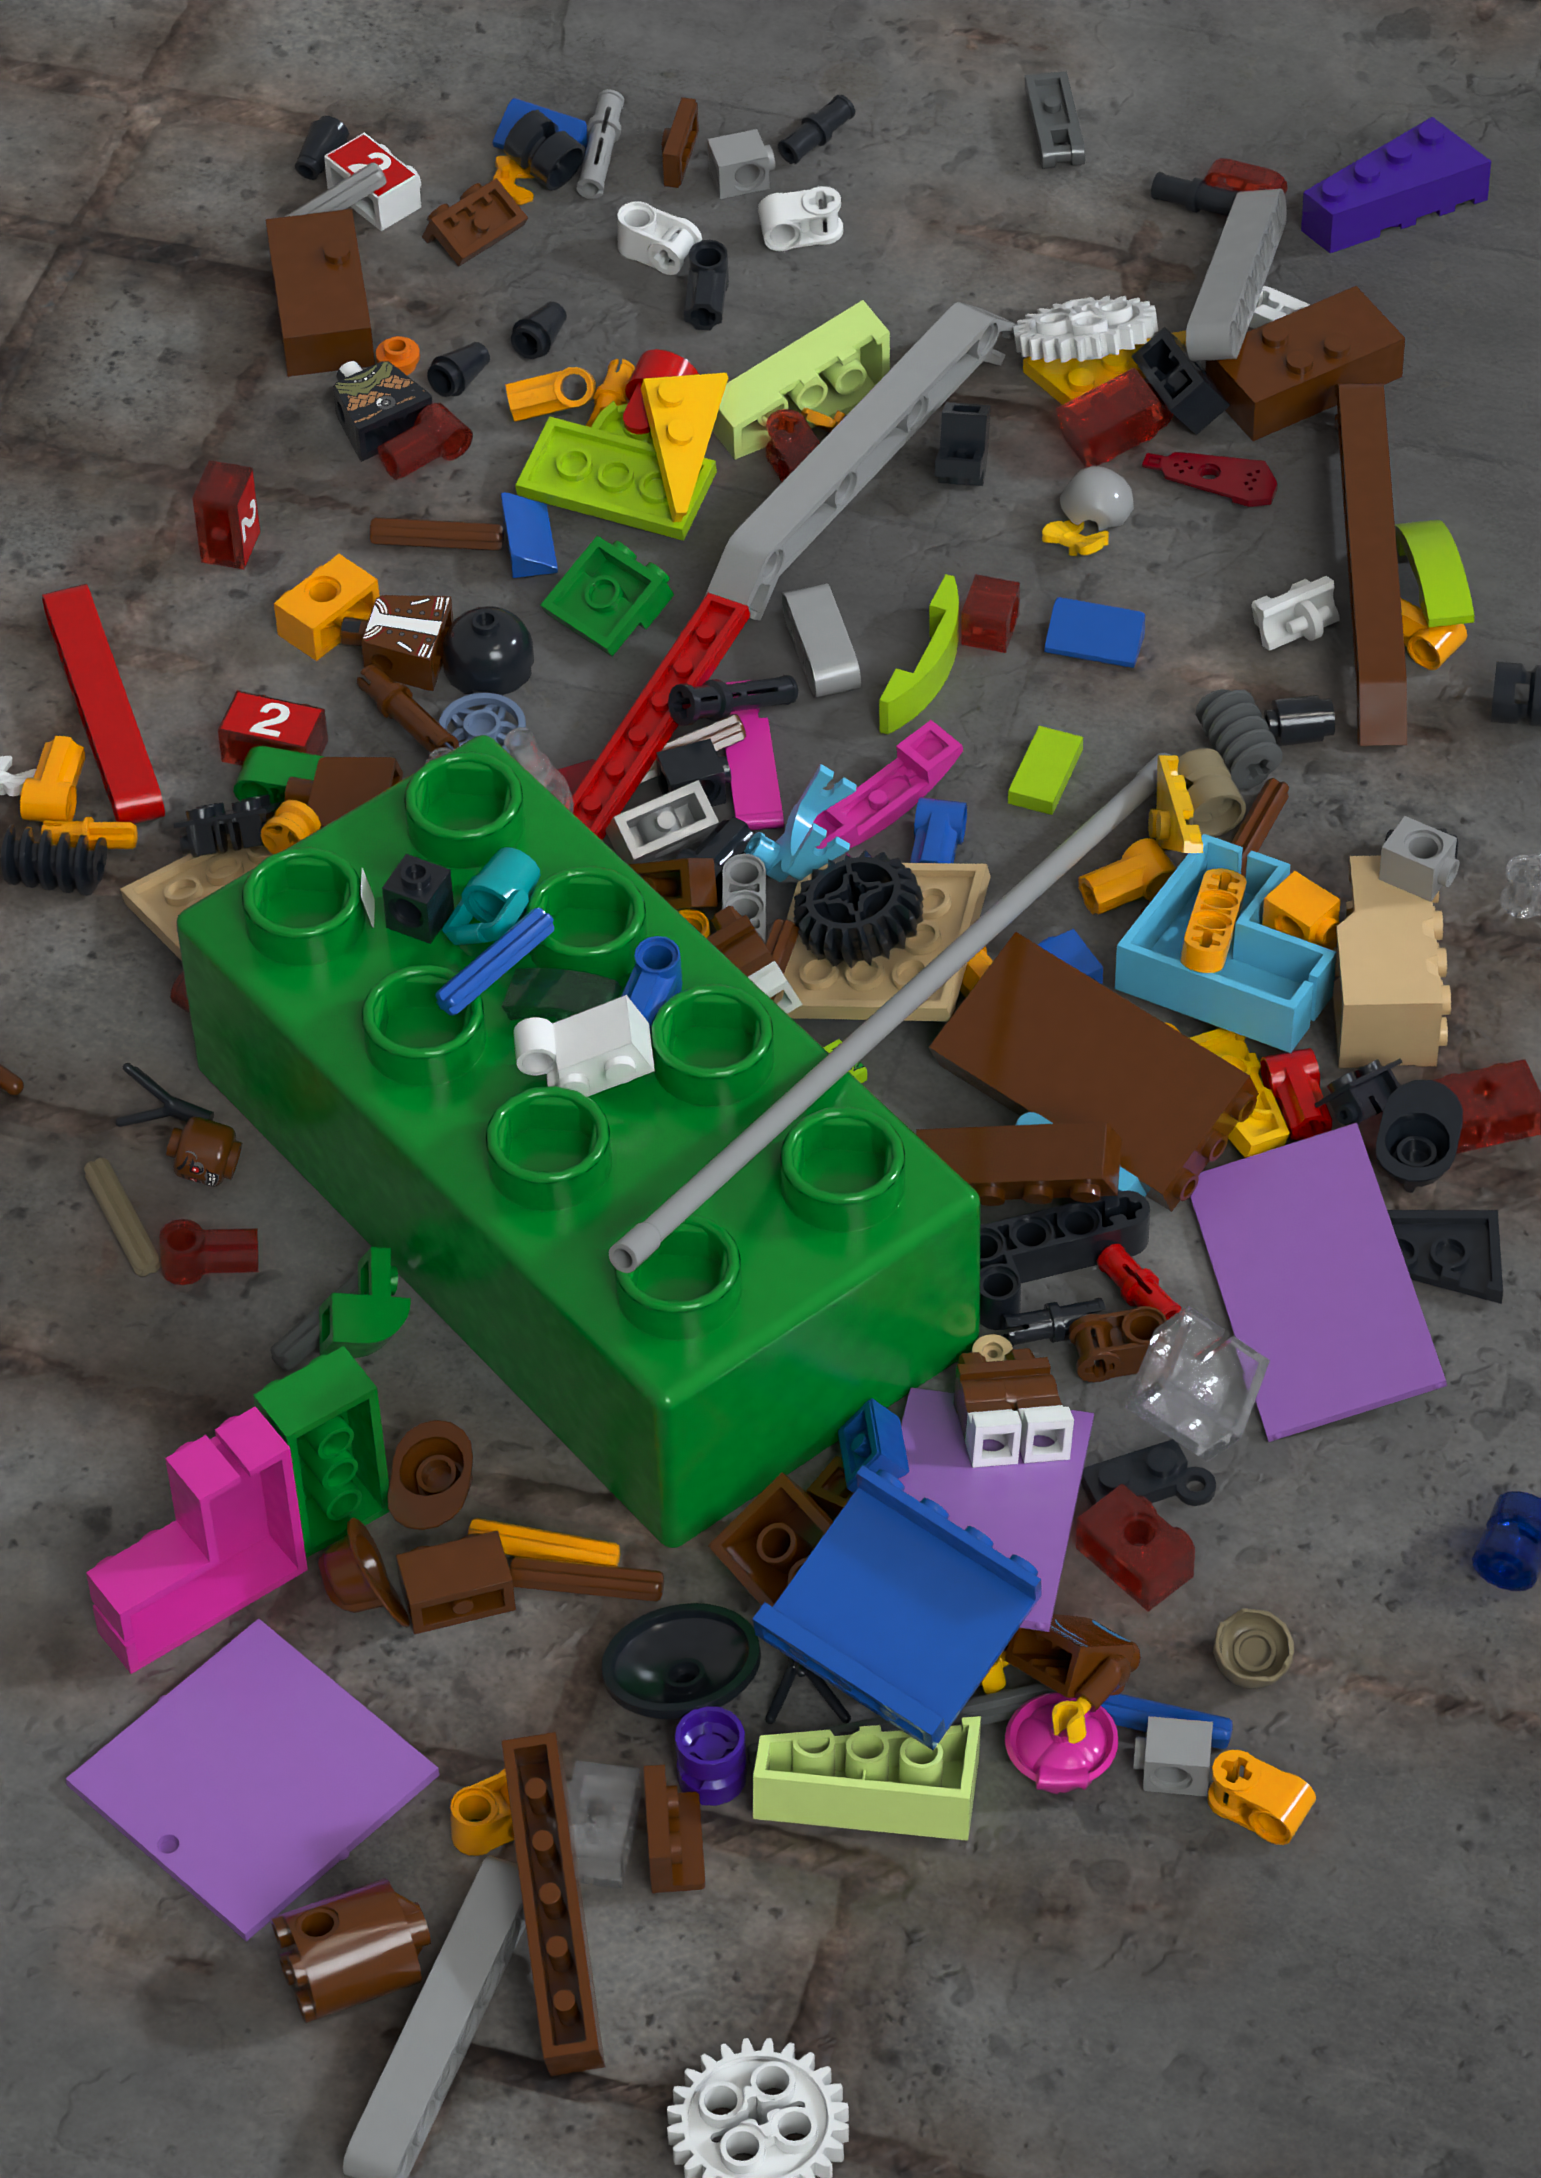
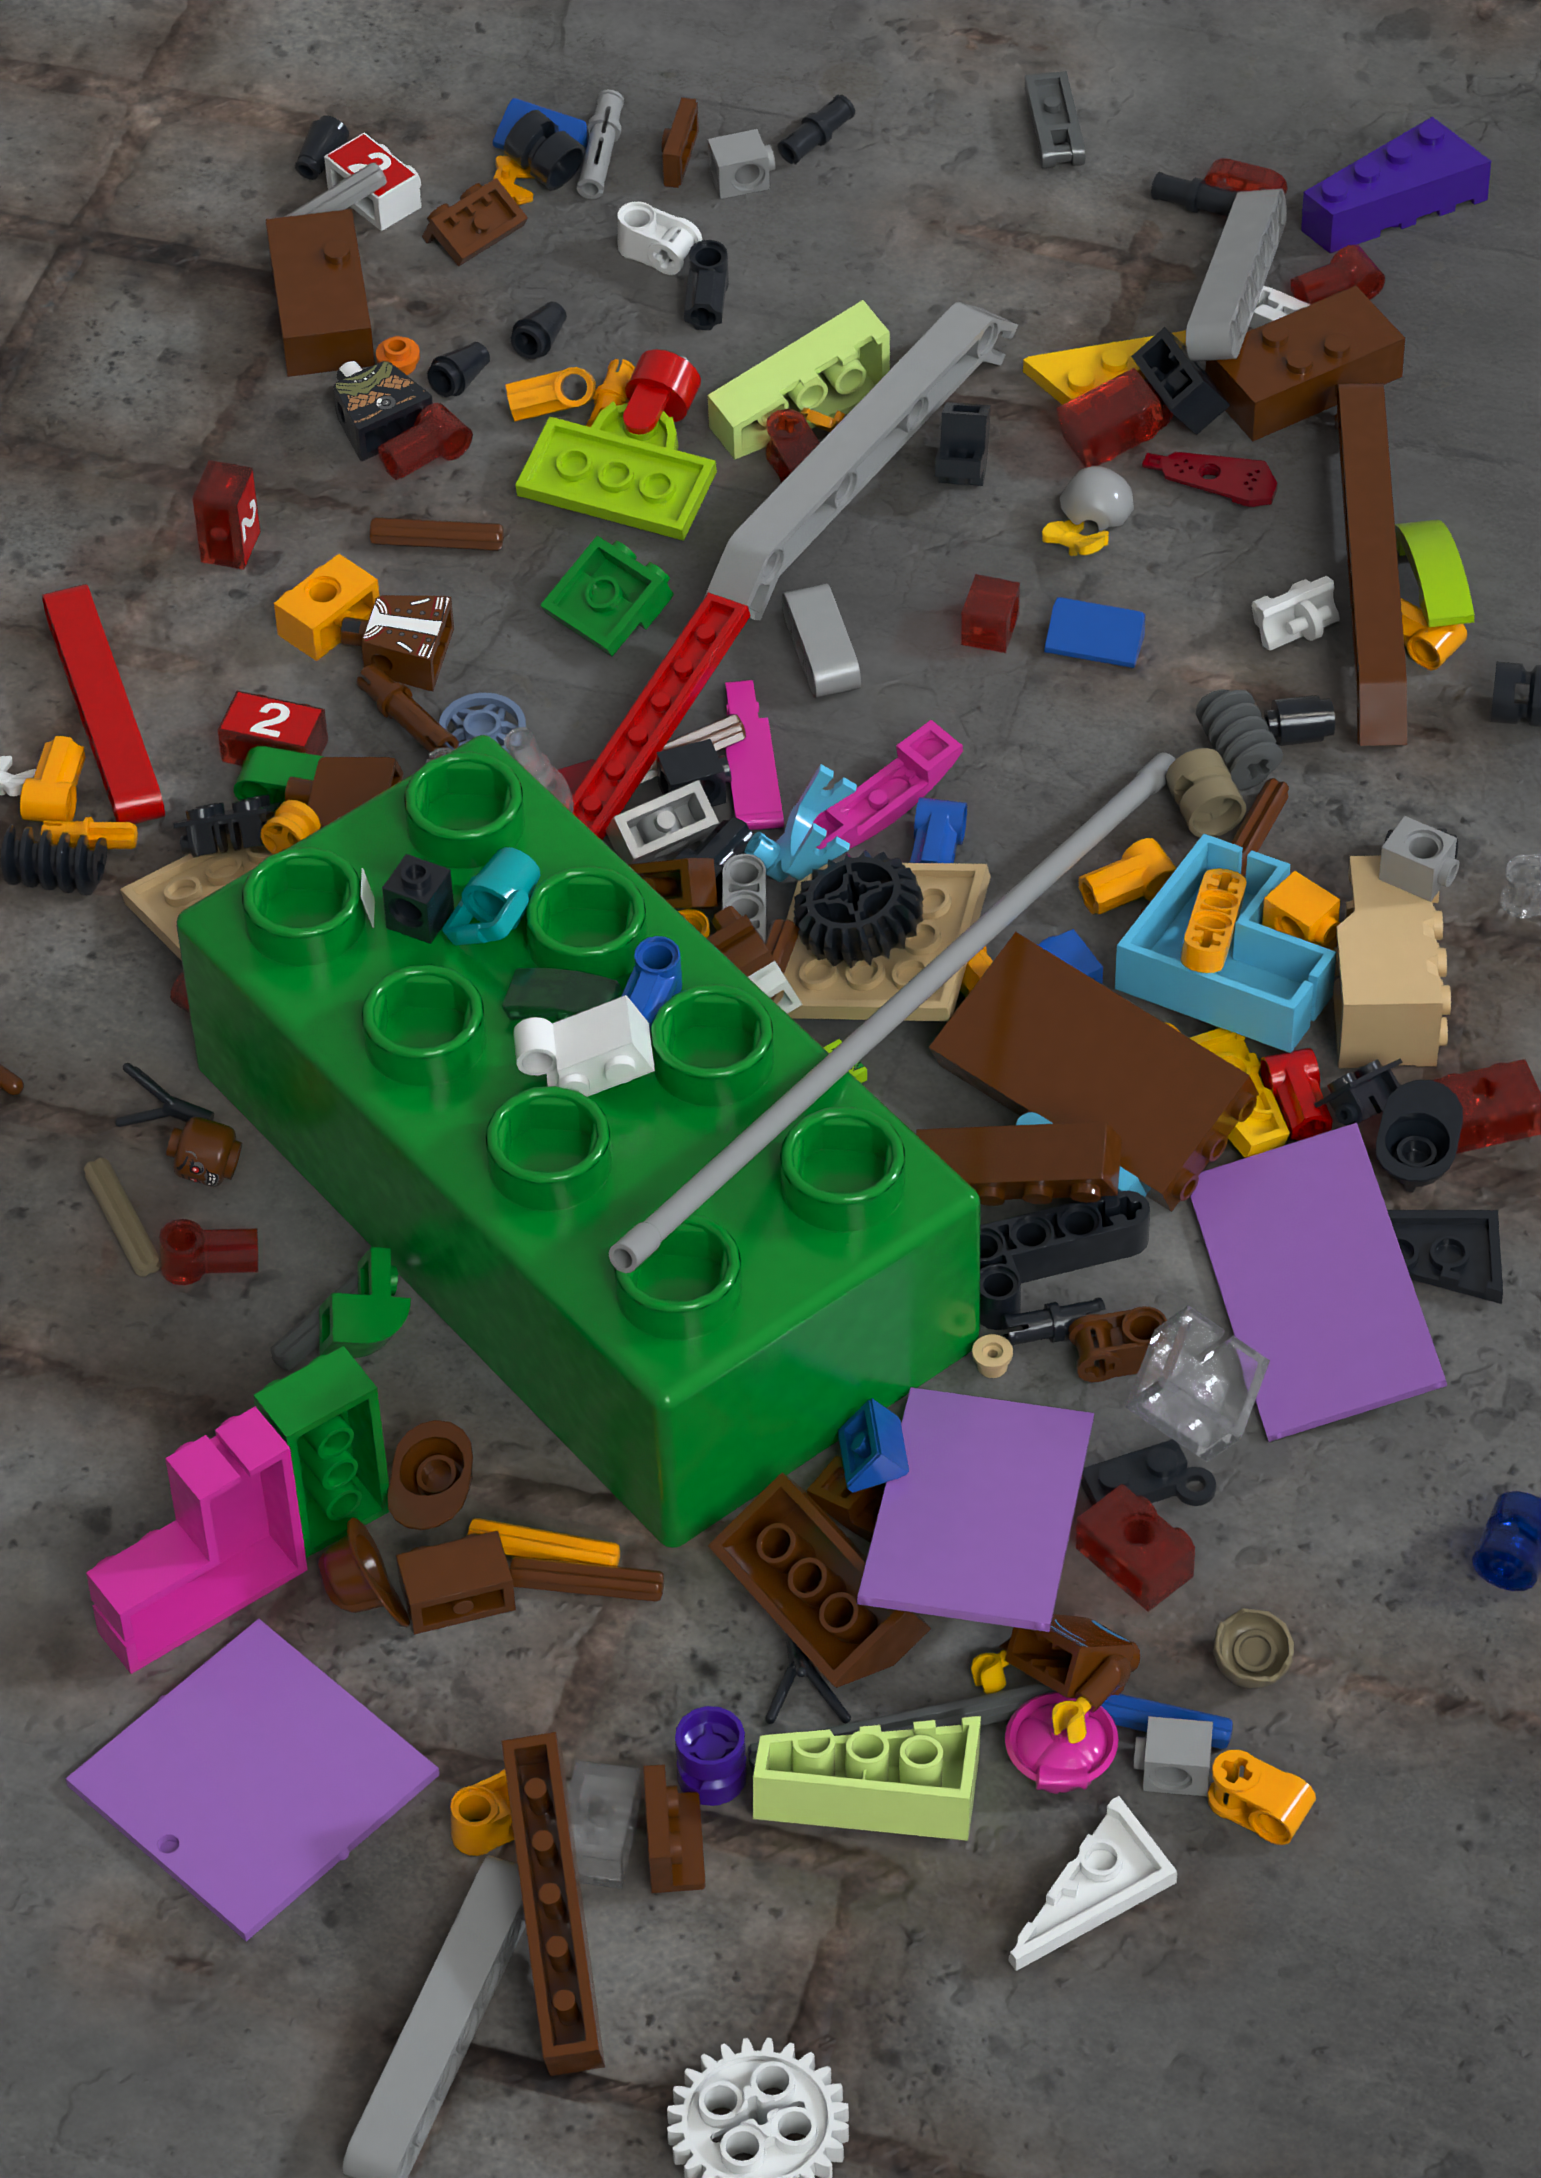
reddish brown cylinder [270,1878,431,2023] -> none
blue axle [436,907,554,1016] -> none
black cylinder [443,606,534,696] -> none
blue slope [501,492,558,578] -> none
black dish [602,1603,761,1720] -> none
yellow wing [641,373,728,522] -> none
black pin [668,675,798,726] -> none
blue panel [752,1465,1042,1751] -> none
white piece [758,186,843,251] -> none
lime slope [879,574,959,734] -> none
hips [953,1348,1074,1468] -> none
lime tile [1008,726,1083,815] -> none
white gear [1013,296,1158,363] -> none
red pin [1097,1243,1183,1330] -> none
yellow wing [1148,755,1203,853] -> none
none -> white wing [1009,1796,1177,1971]
none -> clear red piece [1291,244,1386,305]

